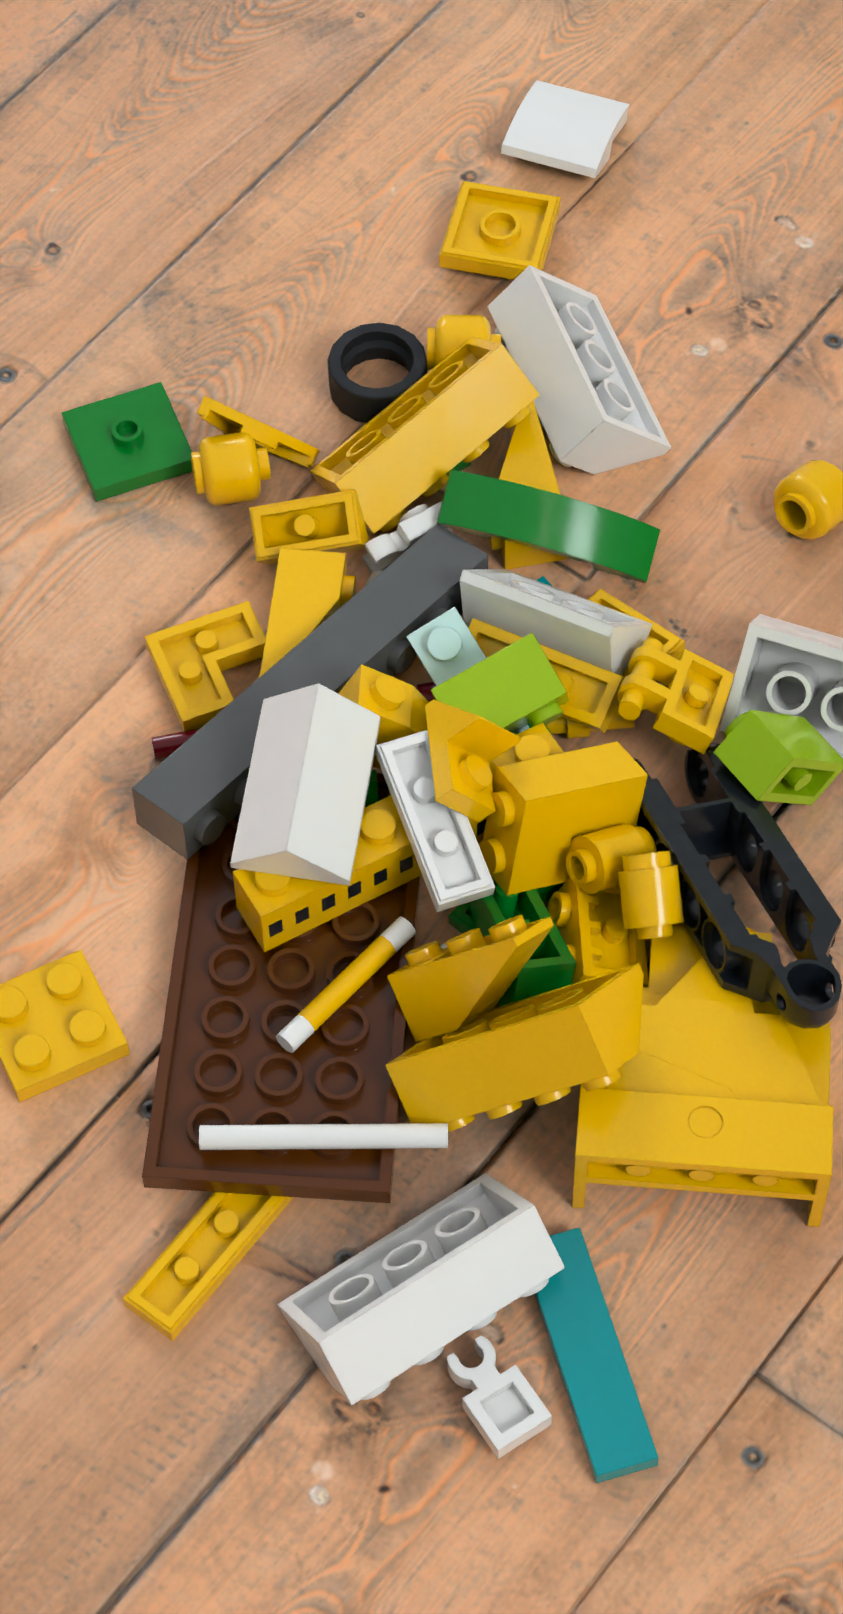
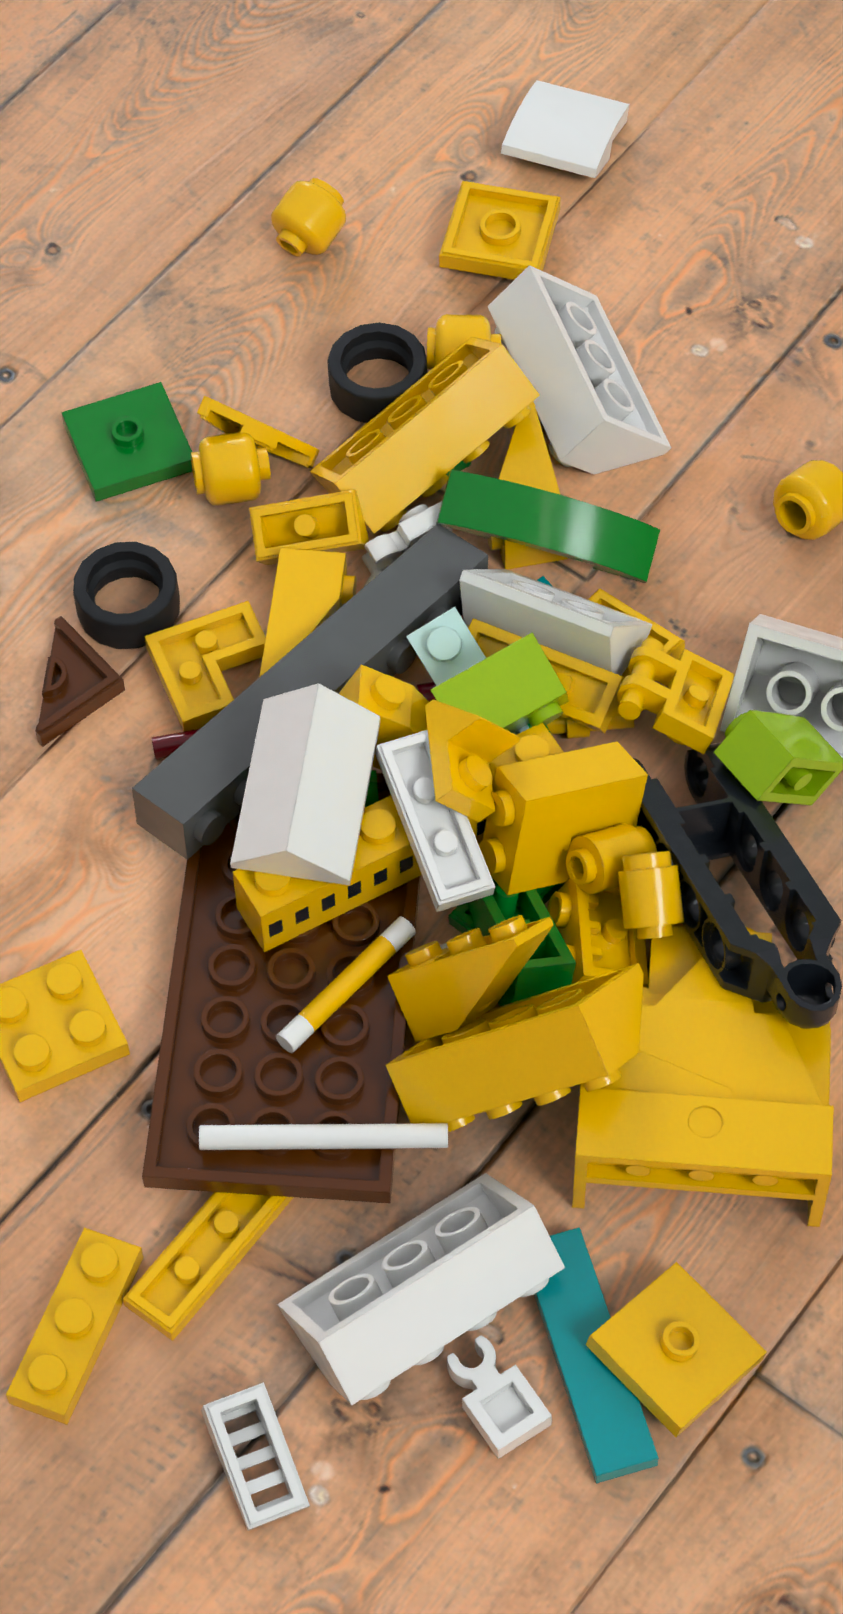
none -> yellow plate [6,1227,144,1425]
none -> reddish brown tile [35,616,125,747]
none -> black tyre [73,542,180,649]
none -> white slope [201,1382,310,1531]
none -> yellow head [271,178,346,257]
none -> yellow plate [585,1262,767,1437]

